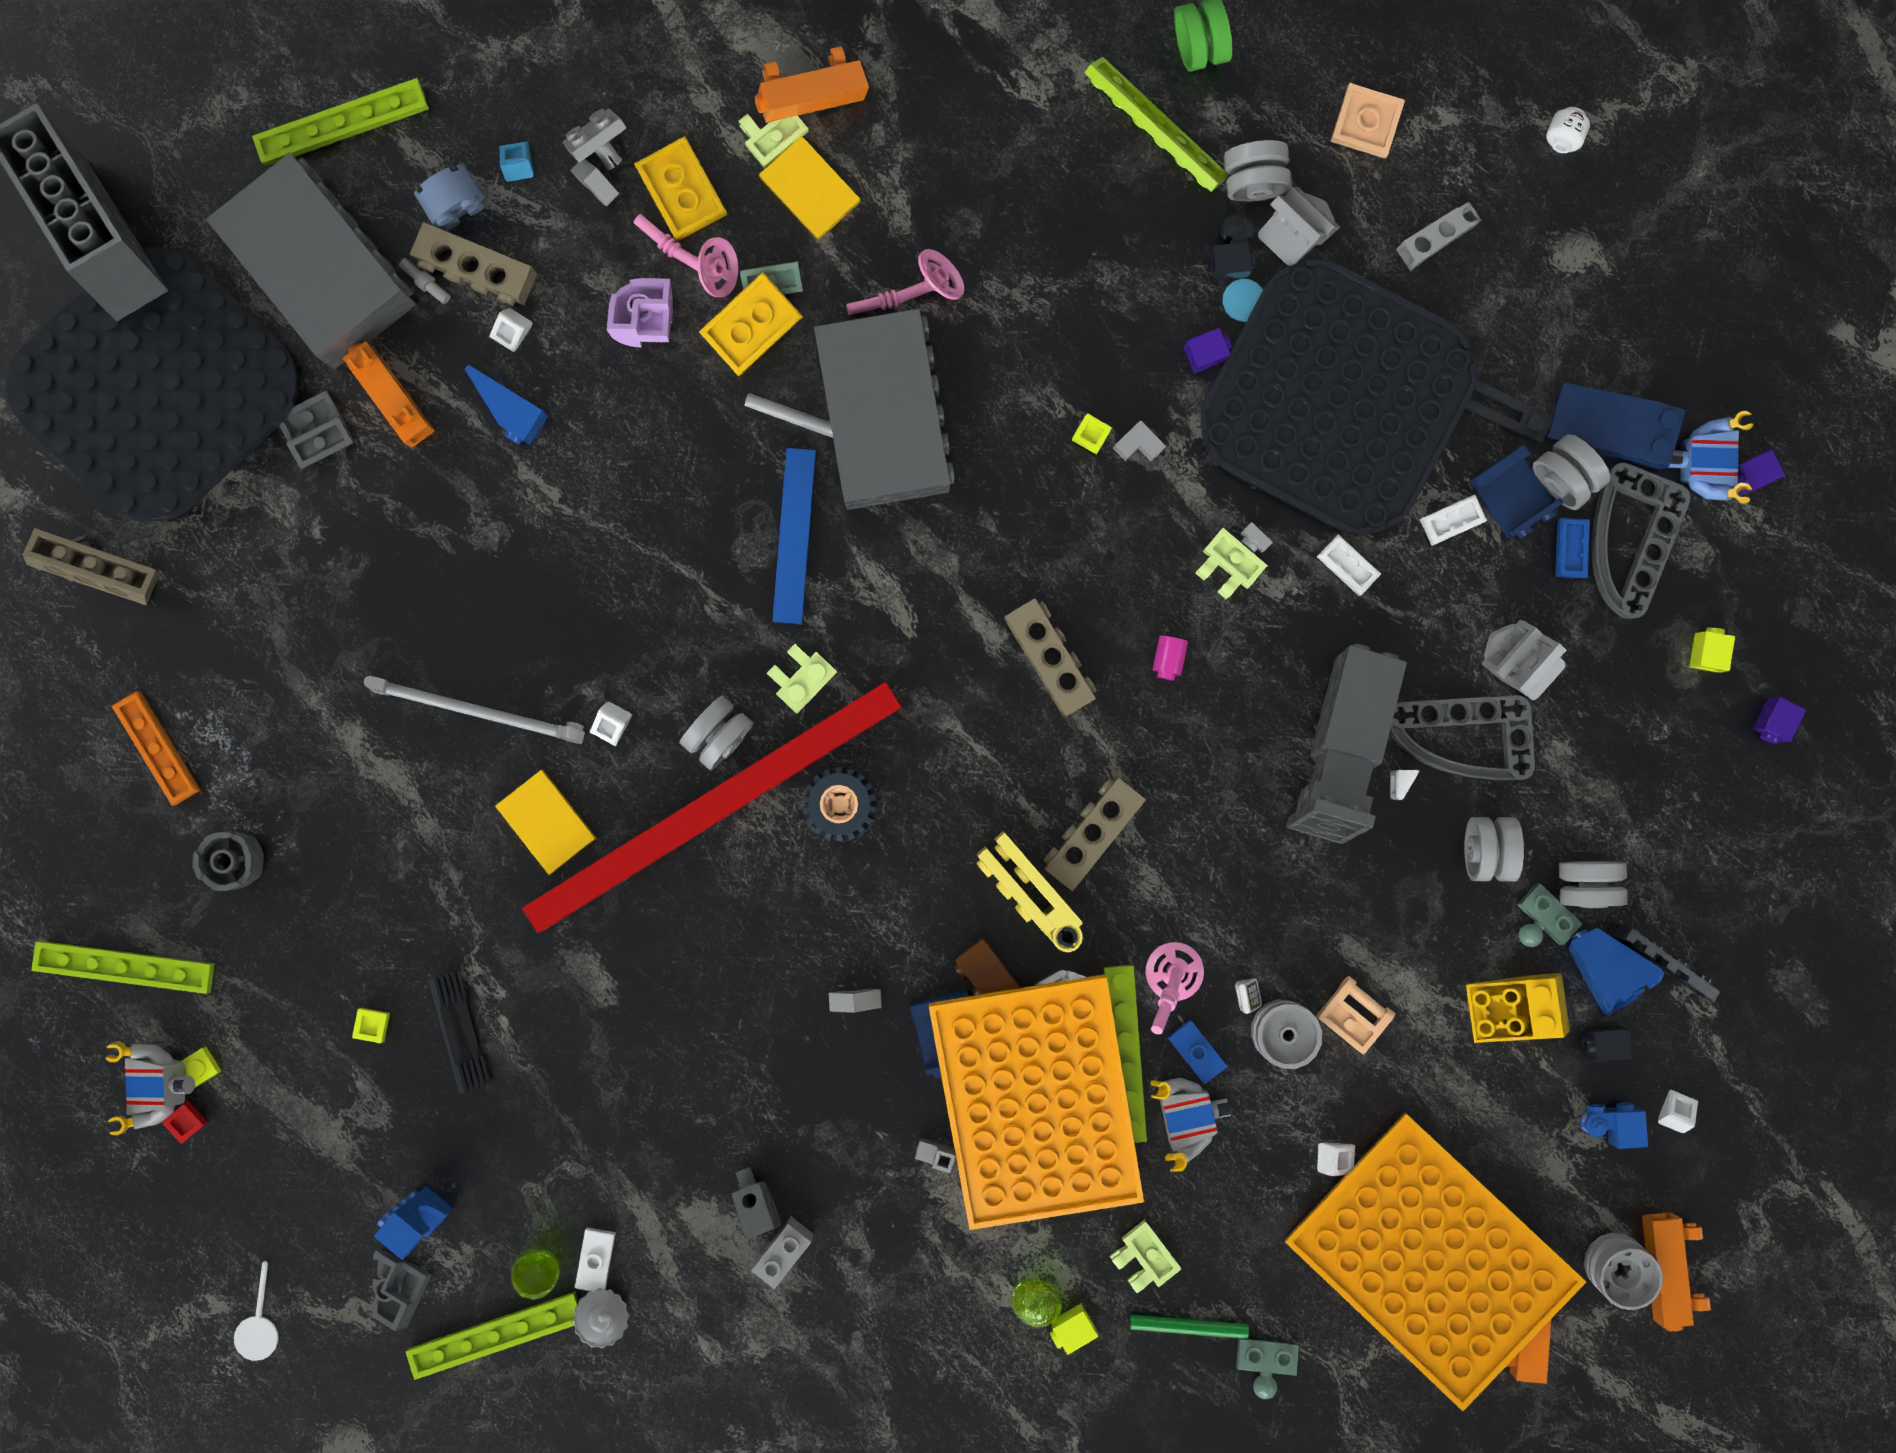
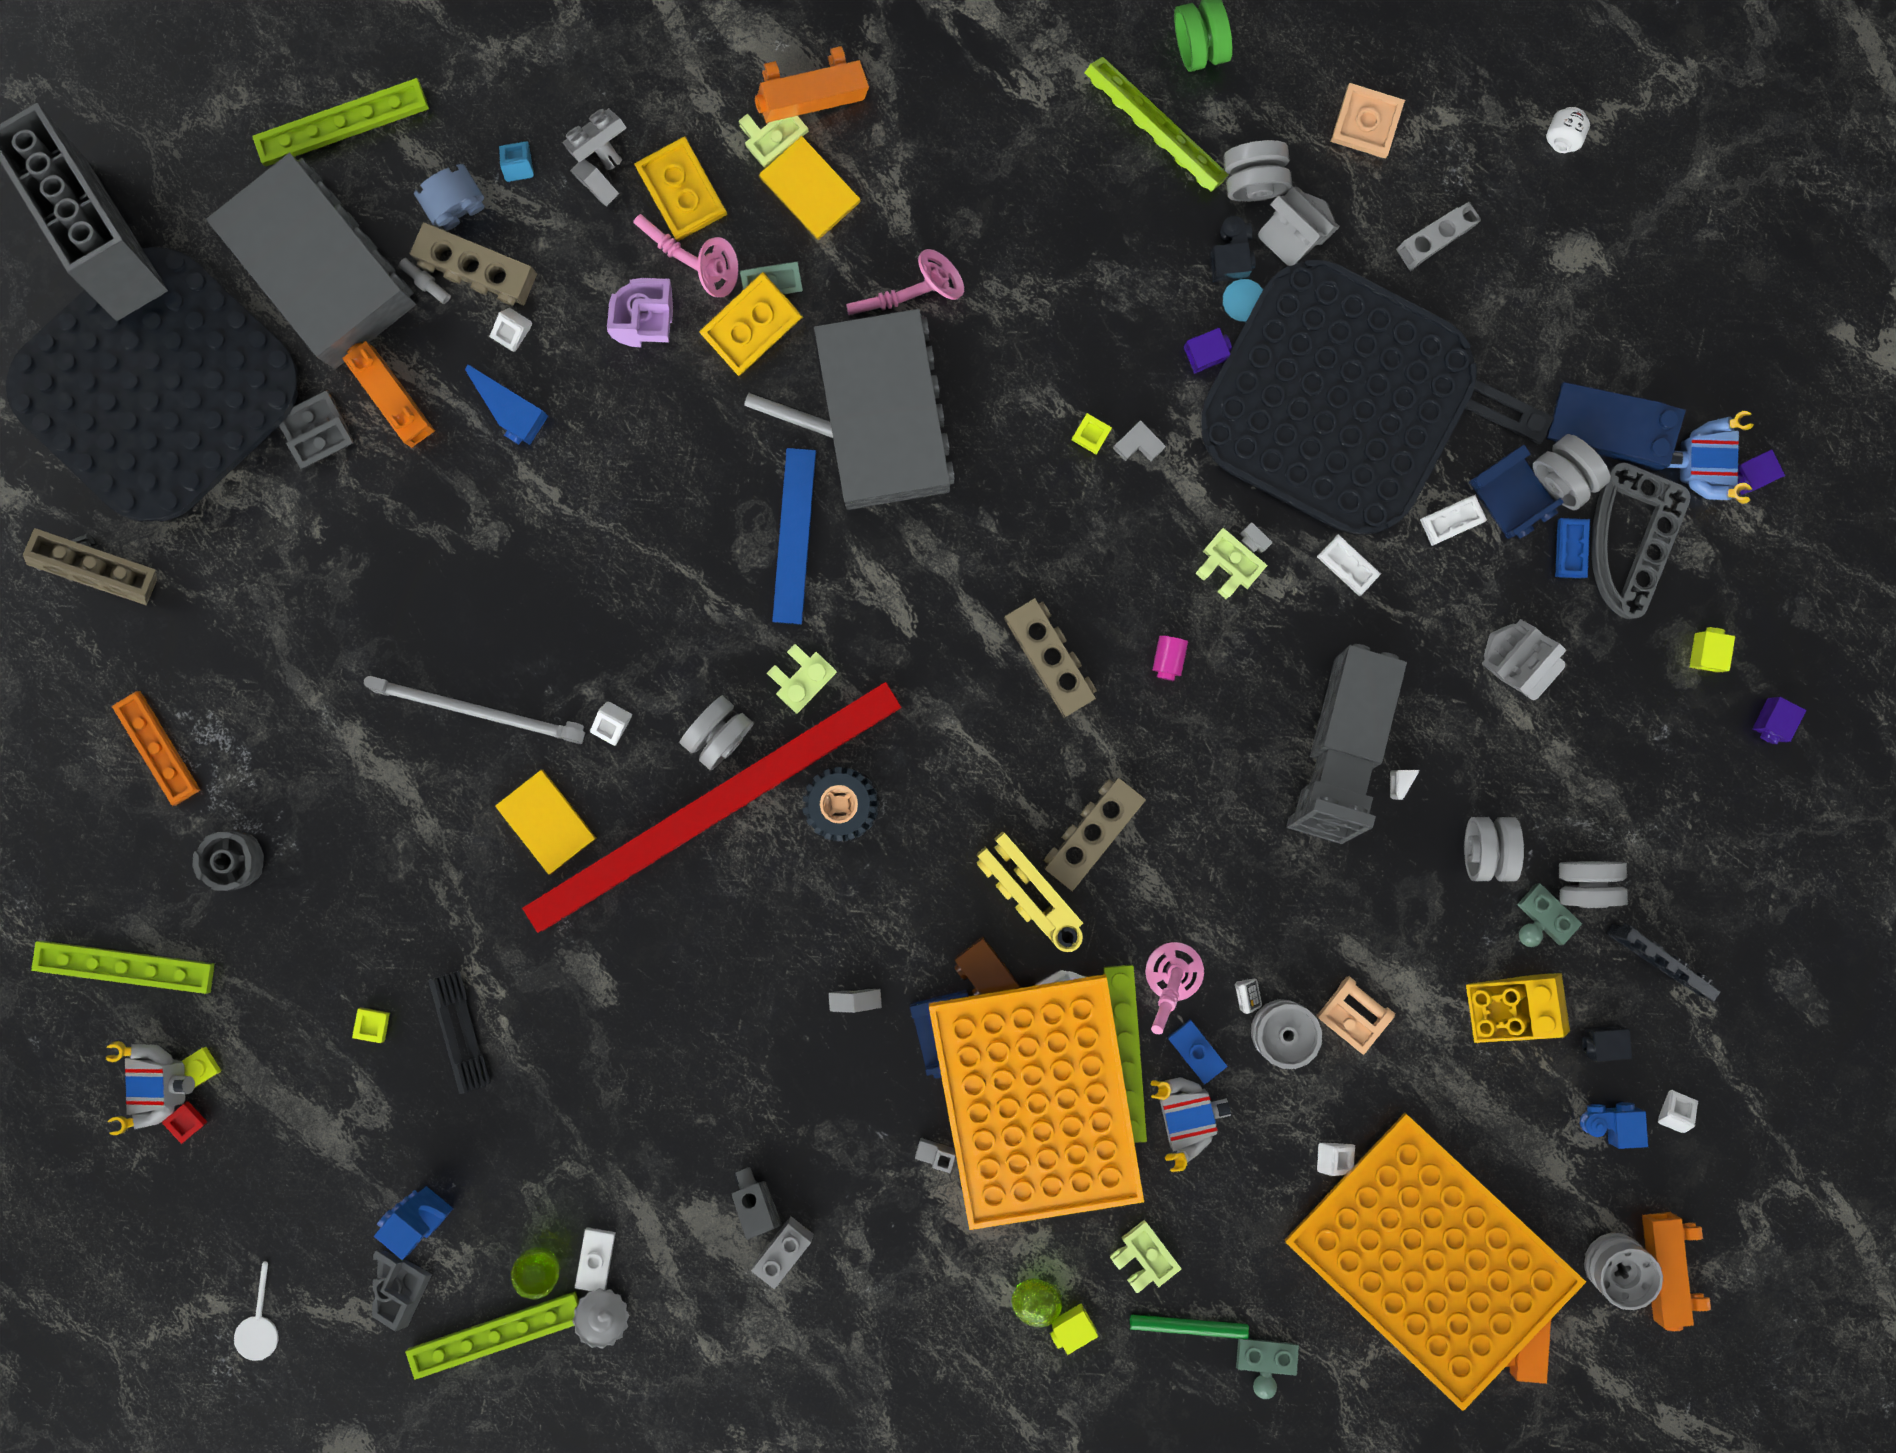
dark grey beam [1390,695,1535,780] -> none
blue slope [1569,928,1665,1017] -> none

